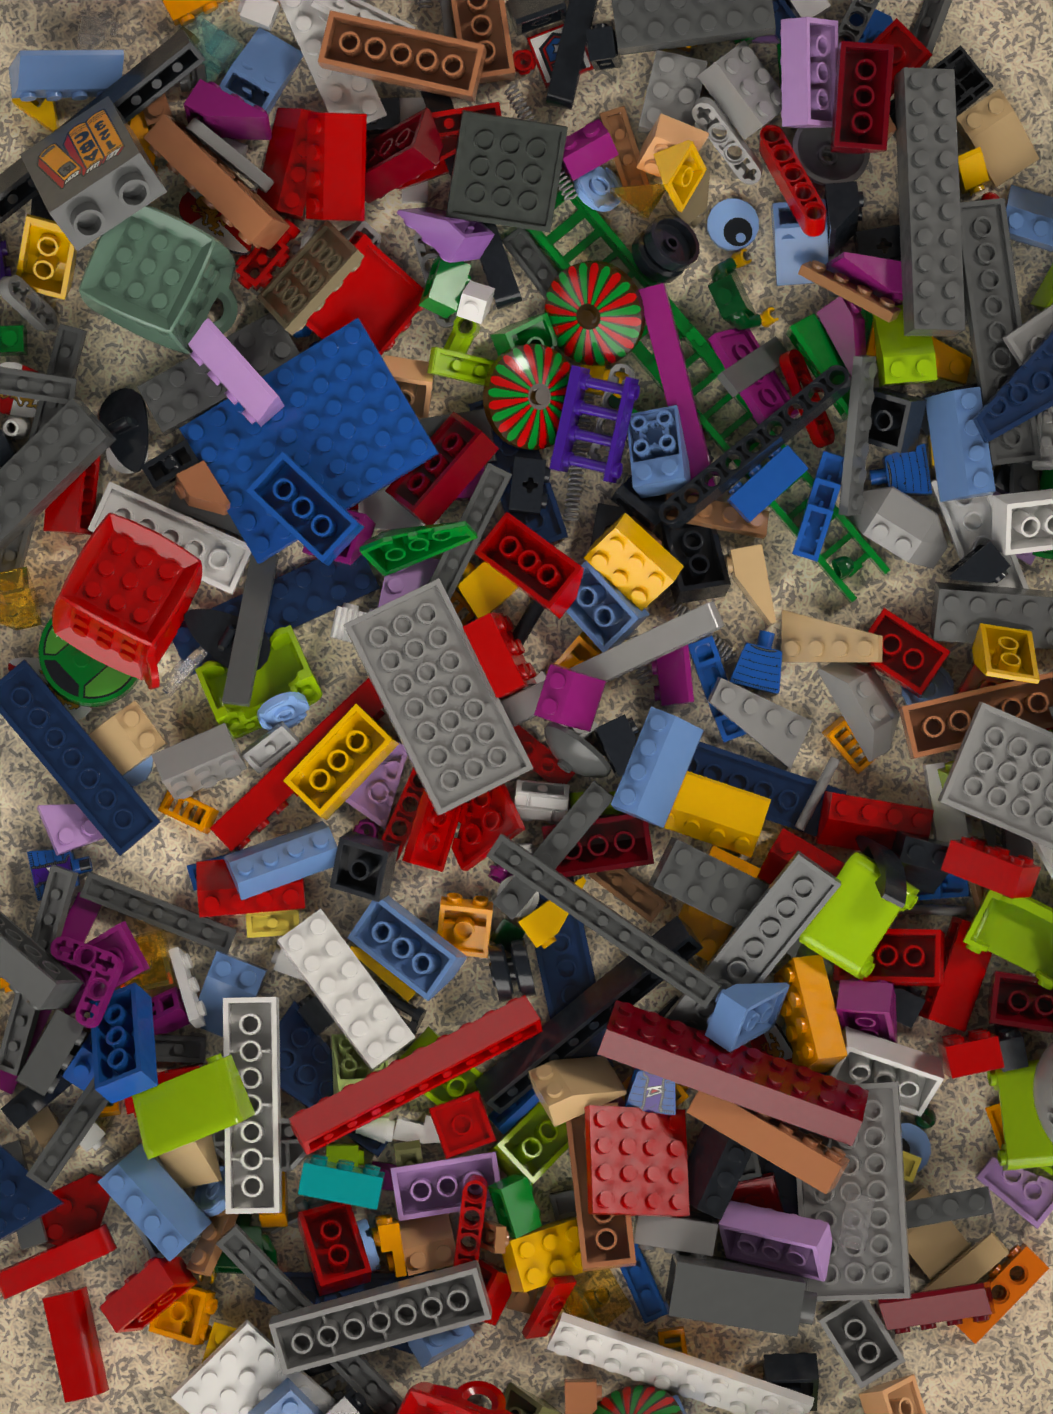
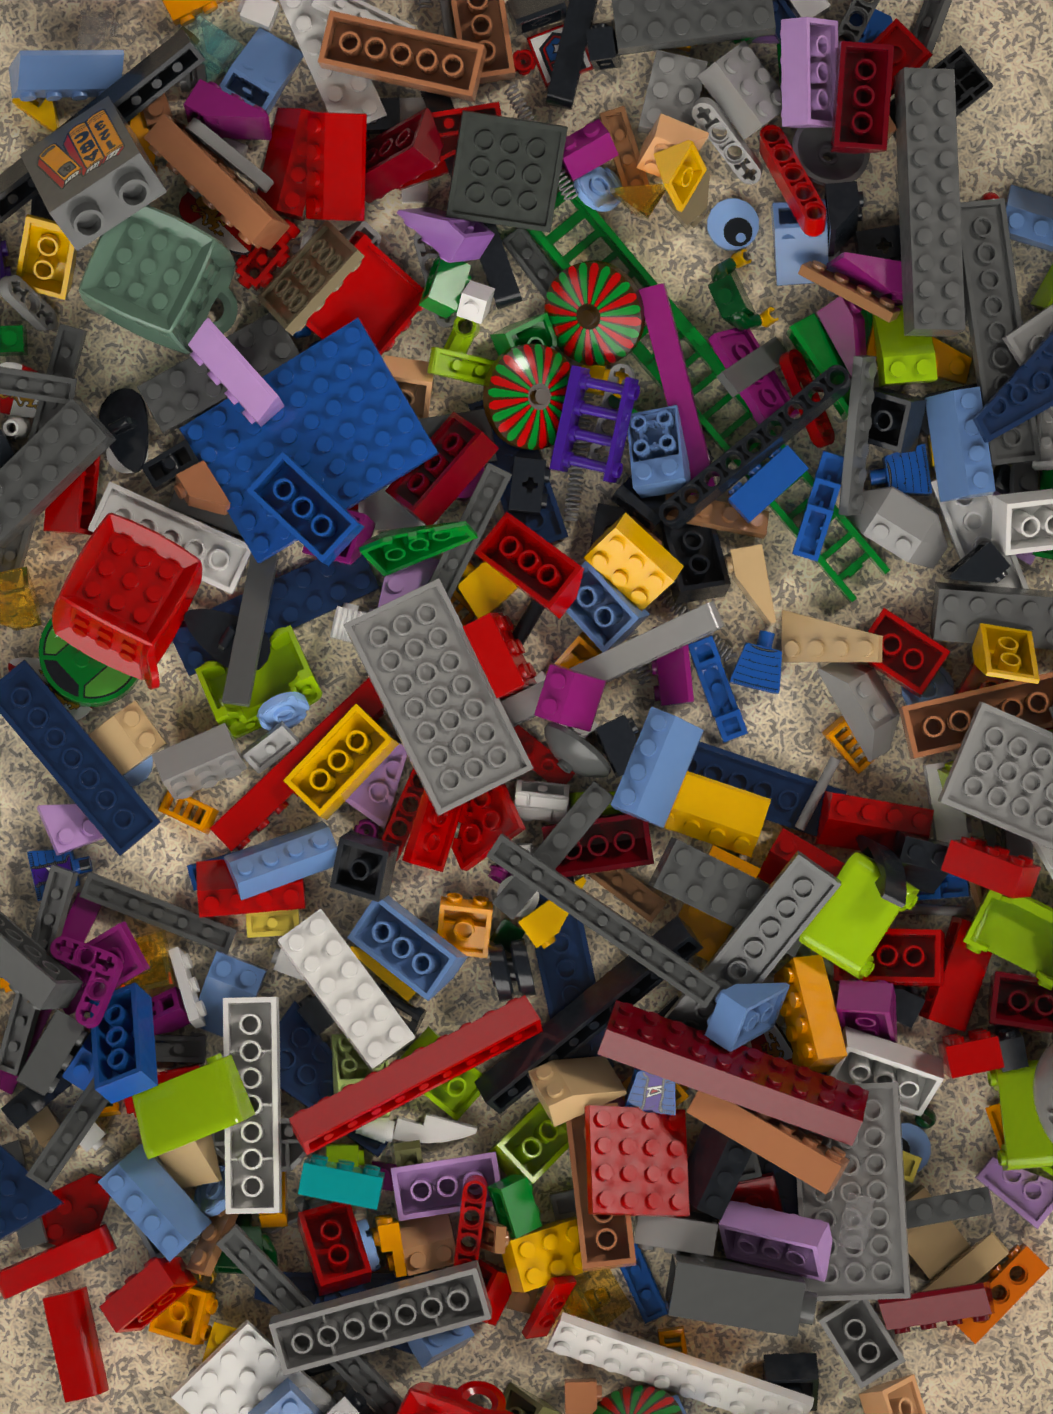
clear plate [162,647,207,696] -> none
red tile [428,1091,496,1159] -> none
blue plate [488,1088,539,1135] -> none
black wheel [632,215,700,283] -> none
light grey wing [707,677,812,769] -> none
dark green hinge [832,556,854,579] -> none
tan slope [956,89,1040,188] -> none
yellow slope [958,147,989,196] -> none

